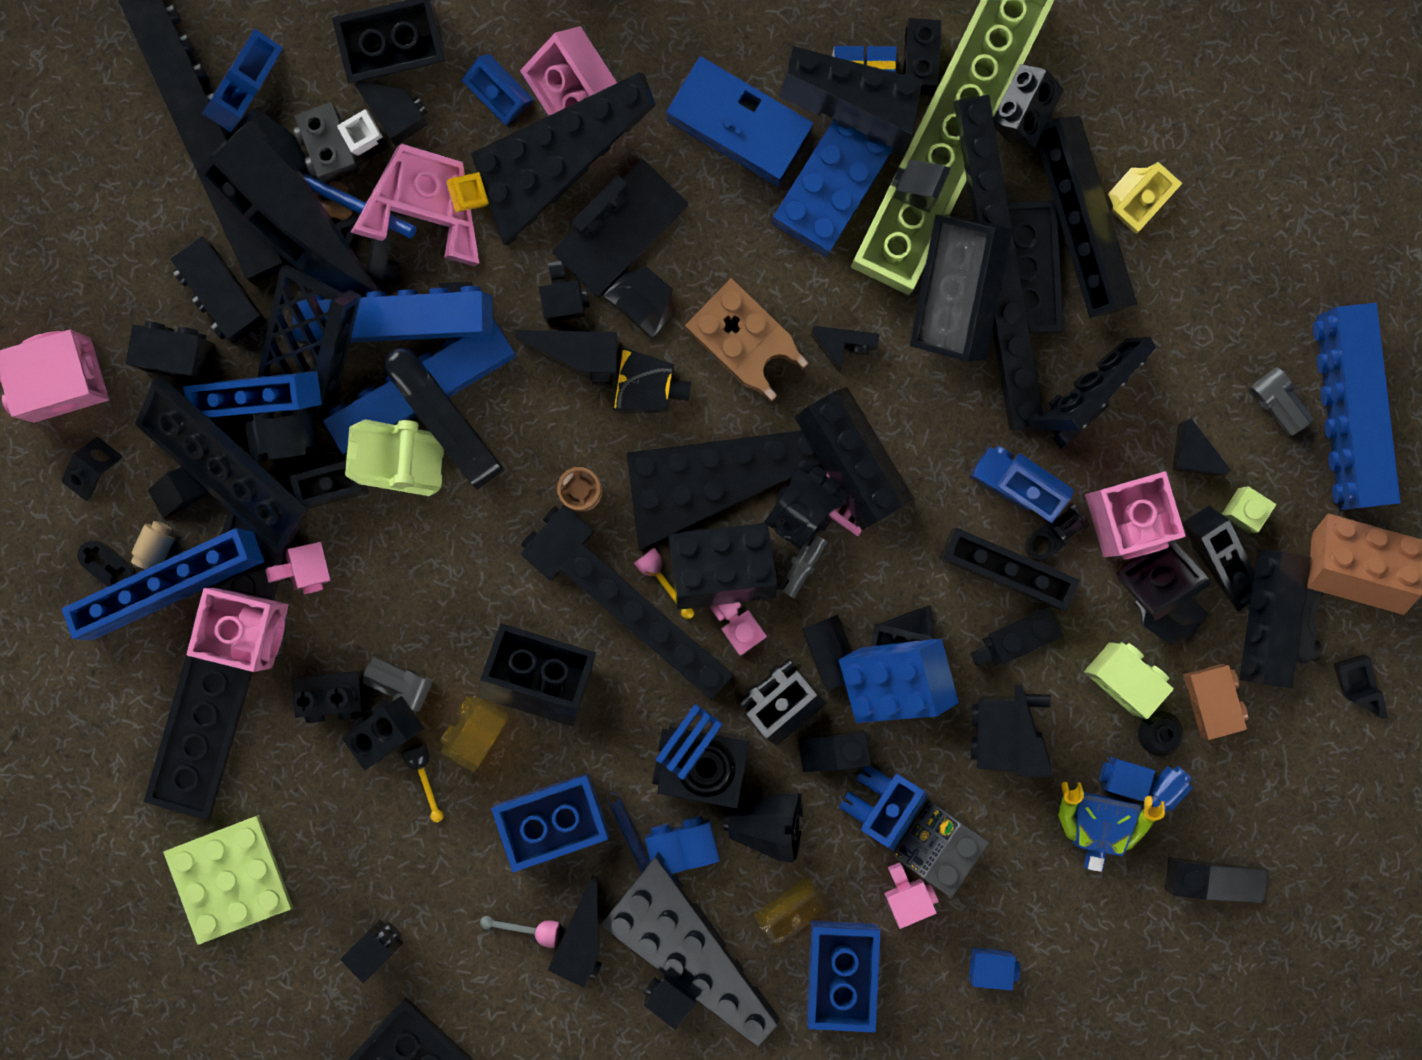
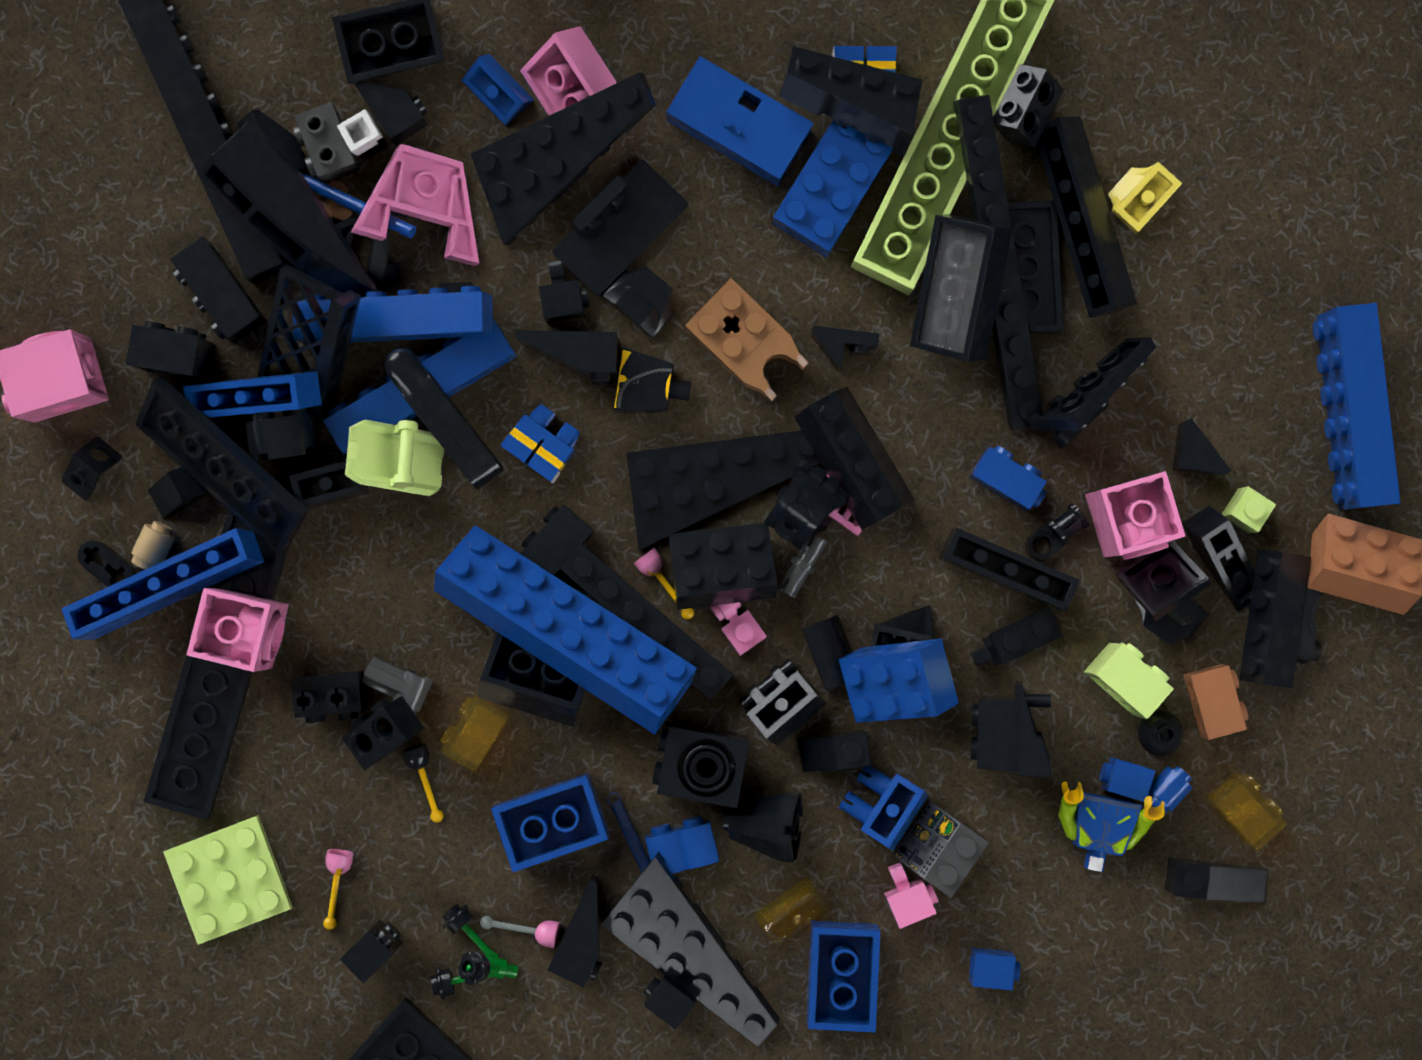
blue slope [202,29,283,132] -> none
bright pink brick [265,542,330,594] -> none
yellow tile [446,172,489,213] -> none
medium nougat wheel [557,467,603,512] -> none
blue tile [655,704,723,780] -> none
black slope [891,160,951,213] -> none
black brick [902,18,942,95] -> none
blue slope [997,453,1074,523] -> none
dark grey piece [1248,367,1314,437] -> none
black slope [1334,654,1388,719] -> none
none -> hinge [323,849,354,930]
none -> black plant [430,903,518,1000]
none -> blue brick [434,525,697,735]
none -> blue hips [500,404,580,484]
none -> clear yellow brick [1205,772,1287,851]

